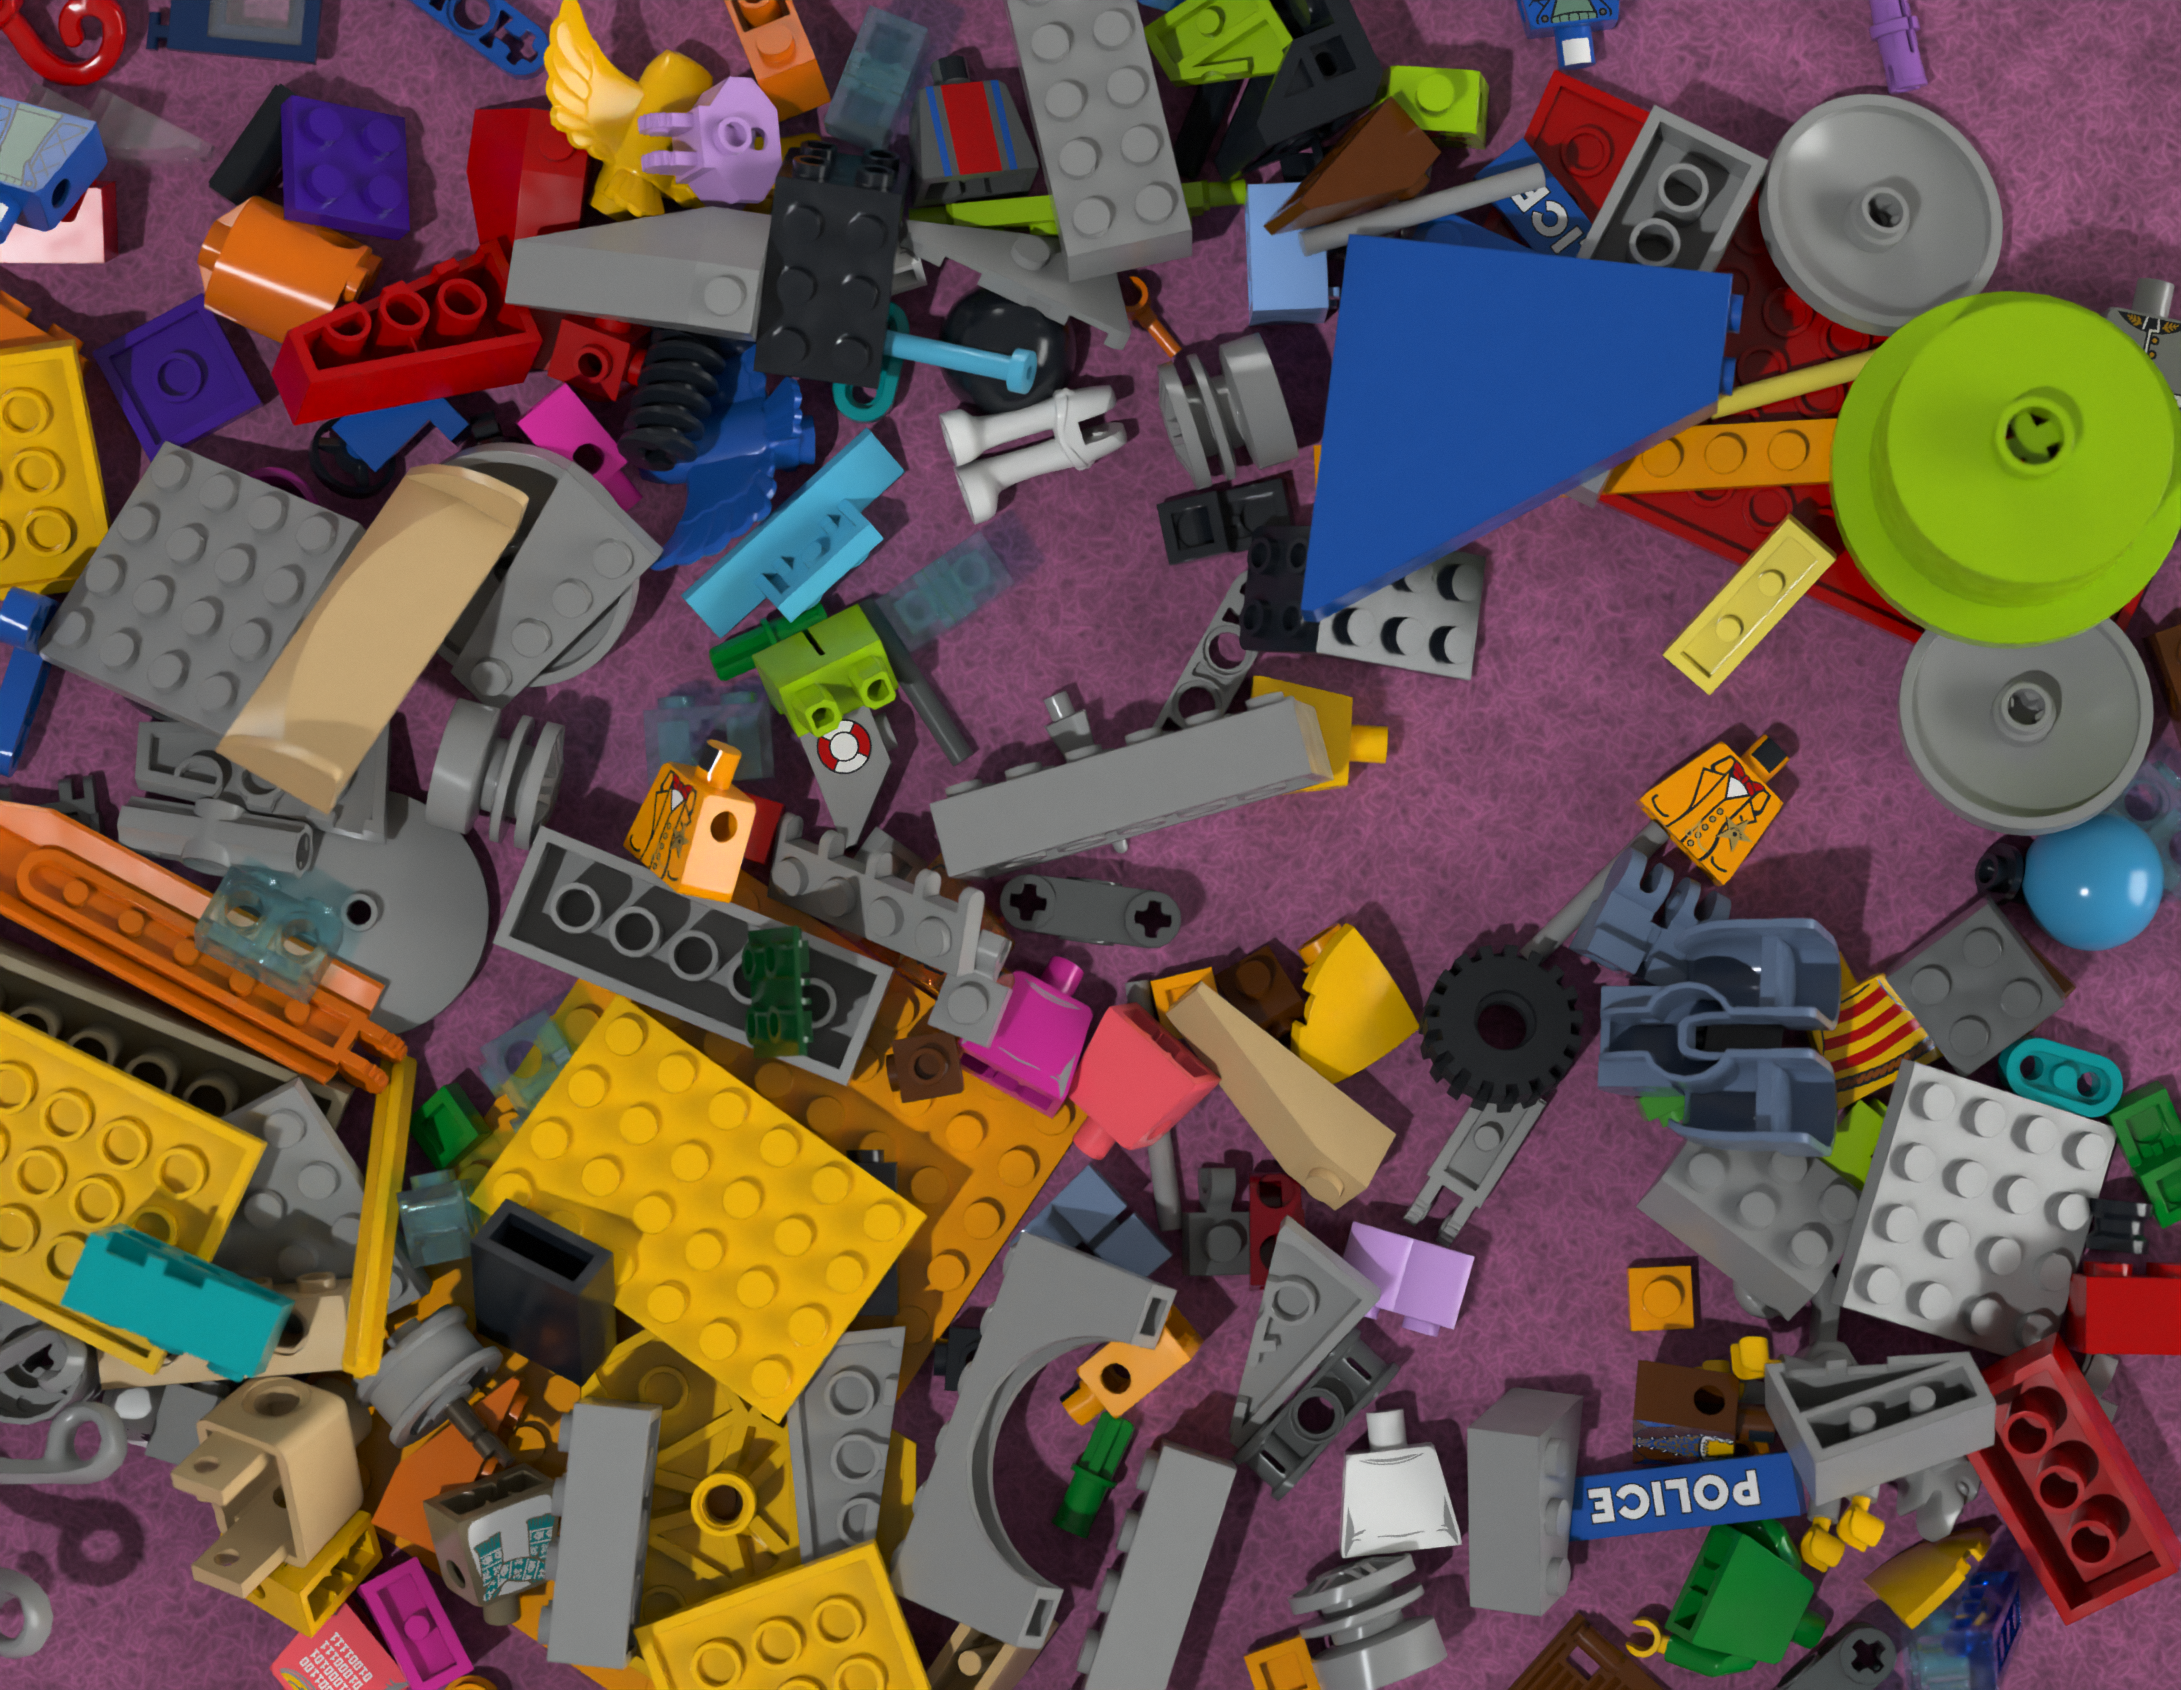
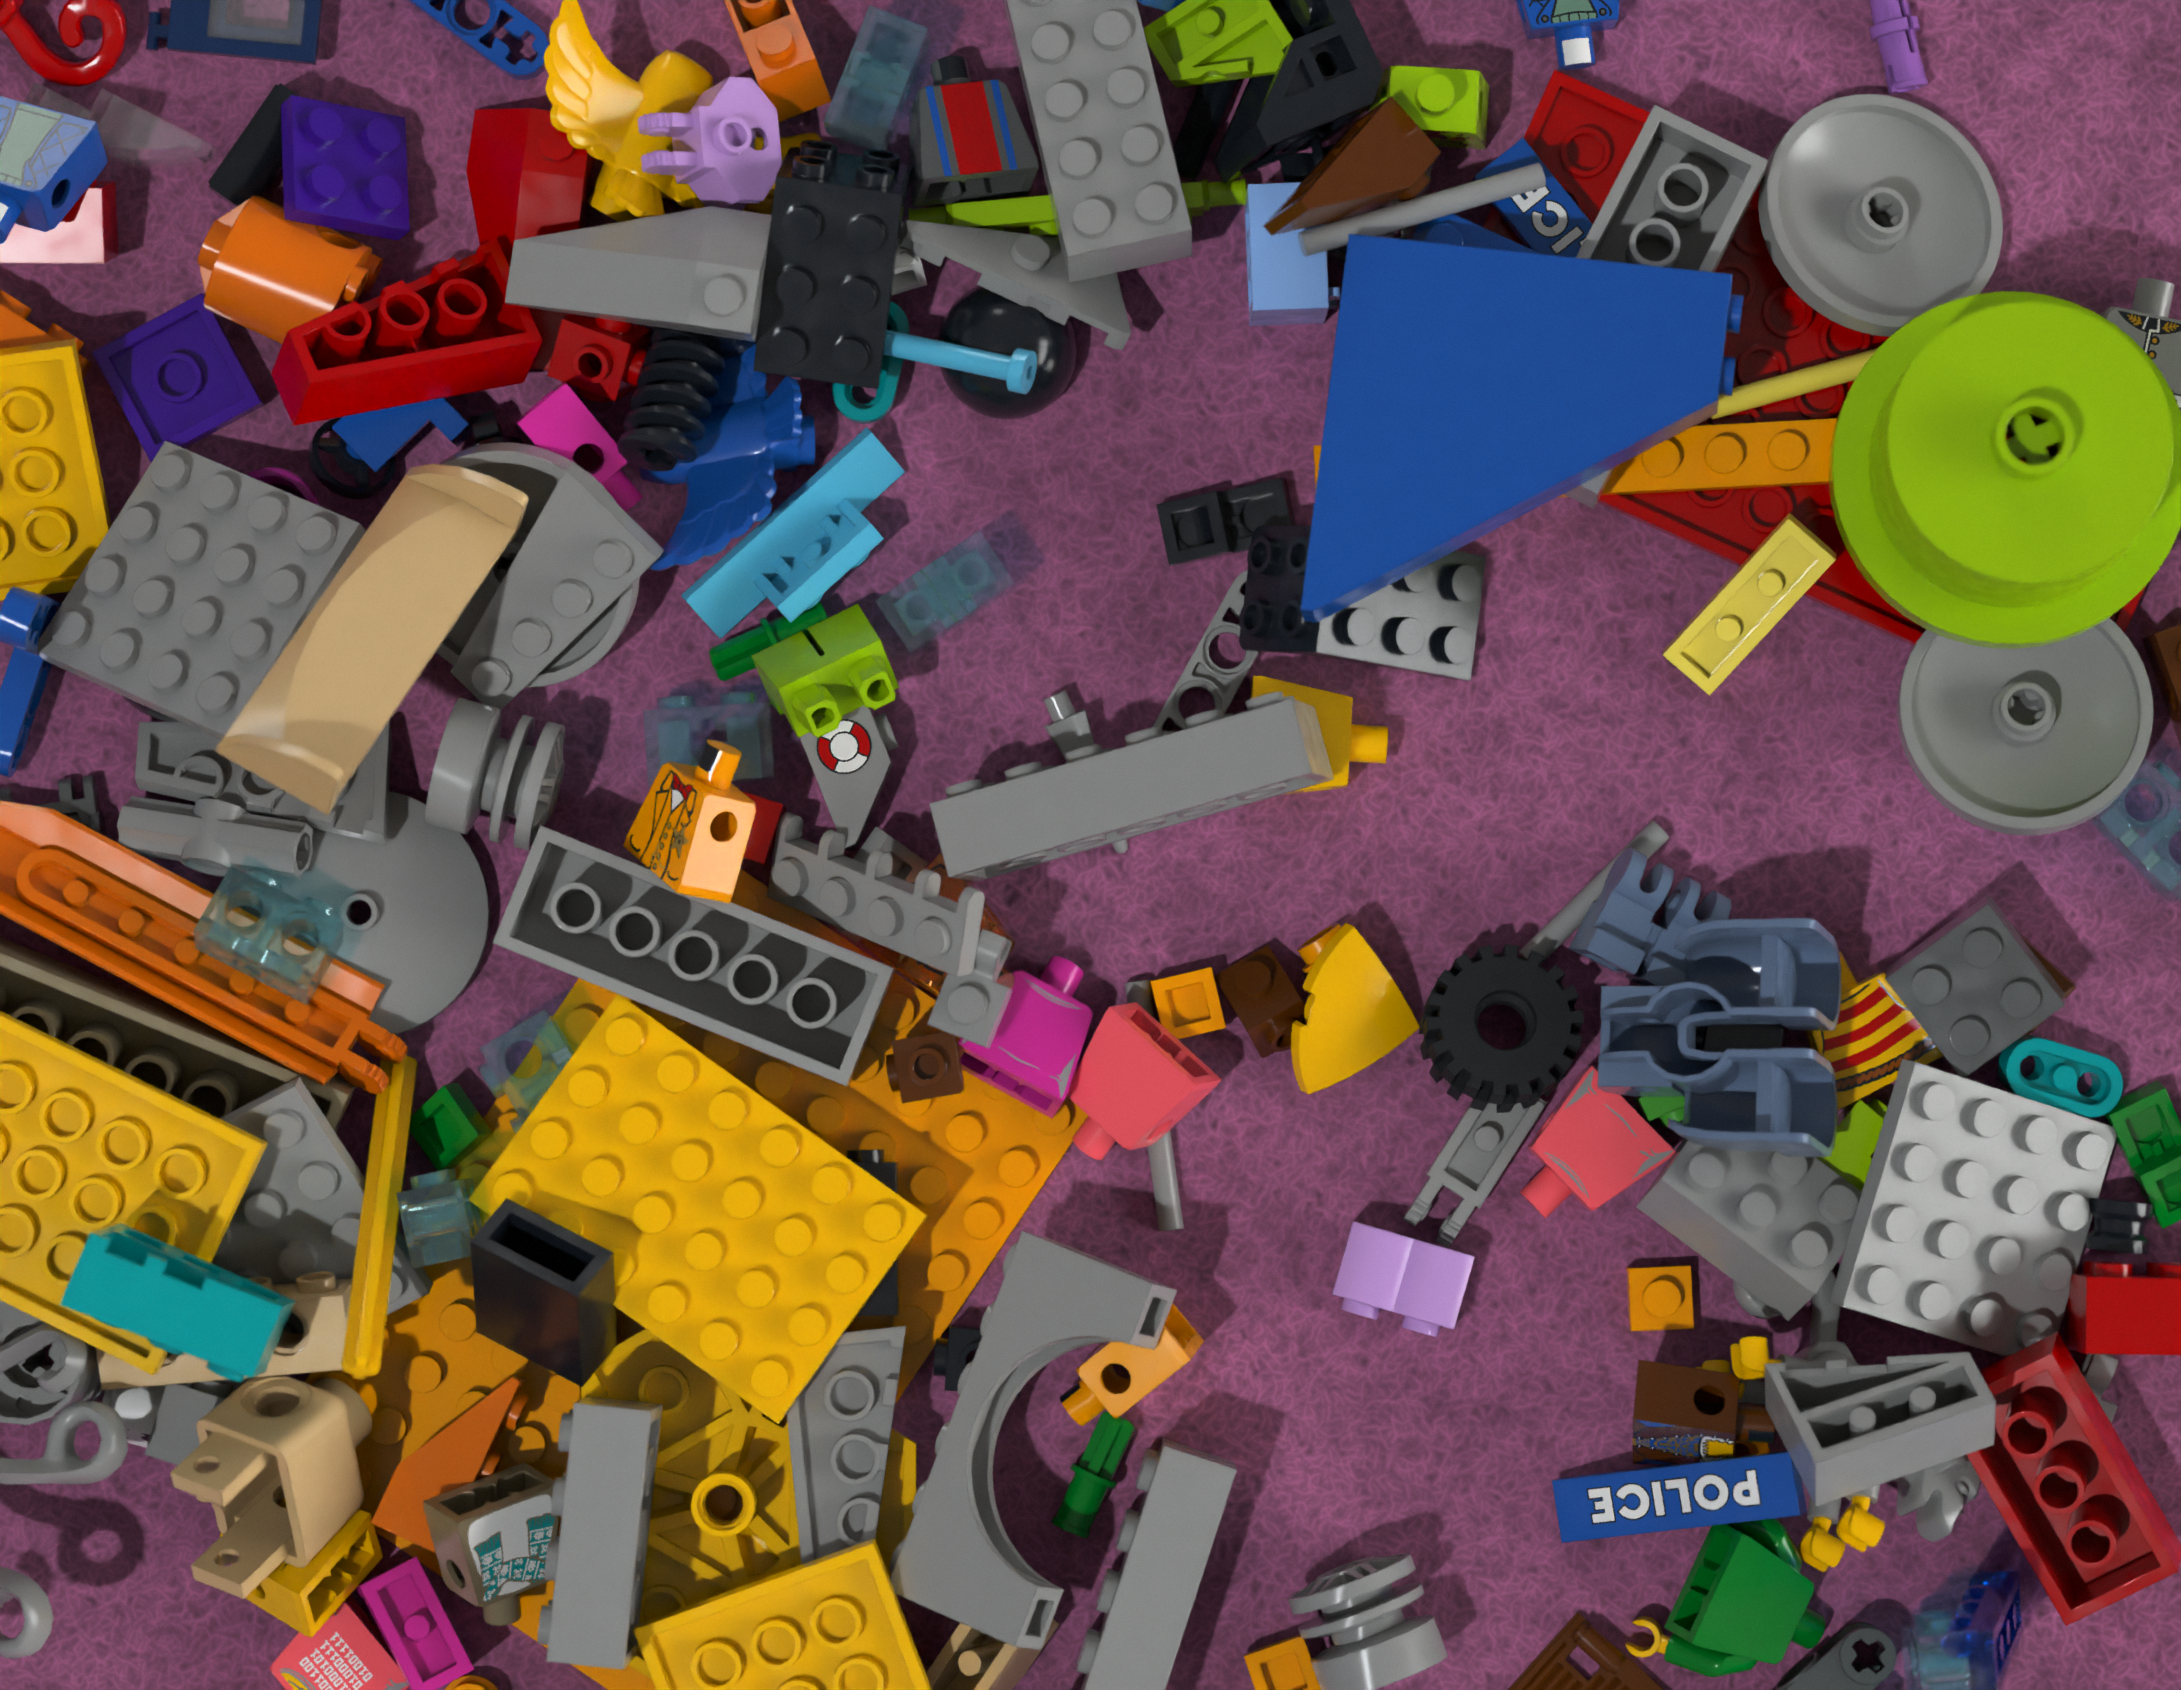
light grey wheel [351,1304,516,1469] -> none
dark green hinge [742,925,814,1058] -> none
dark grey bar [859,597,974,767] -> none
white piece [939,385,1127,525] -> none
dark grey piece [1000,874,1181,948] -> none
sand blue legs [1008,1162,1173,1277] -> none
orange hand [1125,276,1182,359] -> none
light grey wheel [1156,332,1299,491] -> none
tan slope [1166,981,1396,1211] -> none
dark grey plate [1181,1168,1249,1276] -> none
light grey wing [1228,1215,1381,1449] -> none
dark grey piece [1231,1326,1401,1502] -> none
dark red leg [1249,1171,1305,1291] -> none
white torso [1339,1408,1462,1558] -> none
light grey wedge [1467,1387,1584,1617] -> none
light orange torso [1634,734,1790,887] -> none
yellow brick [1863,1527,1992,1630] -> none
black plate [1975,843,2025,906] -> none
dark azure piece [2021,811,2164,951] -> none
none -> coral torso [1520,1066,1676,1219]

